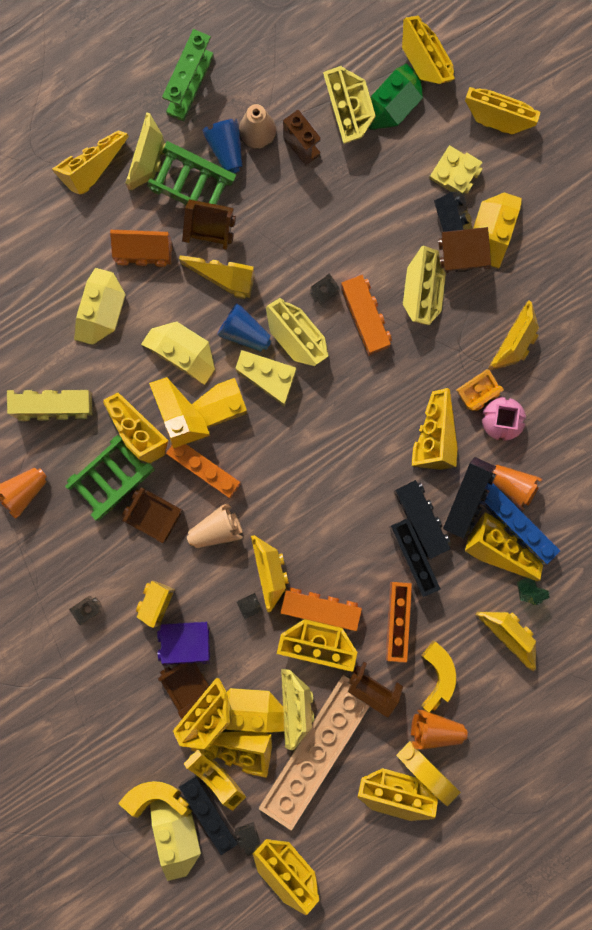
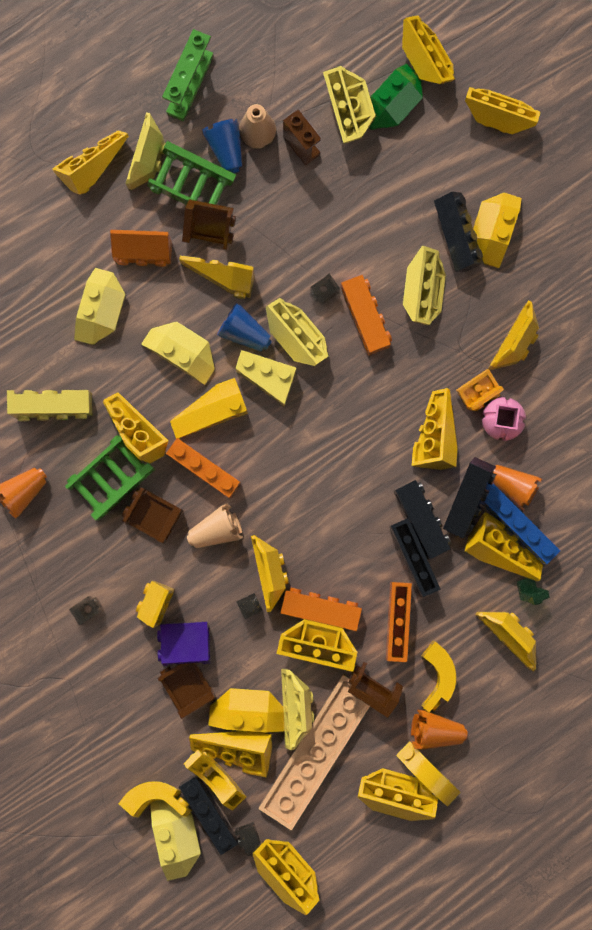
yellow wedge [149,377,210,448] -> none
yellow wedge [173,678,230,750] -> none
light yellow plate [429,145,483,195] -> none
reddish brown panel [438,227,491,274] -> none

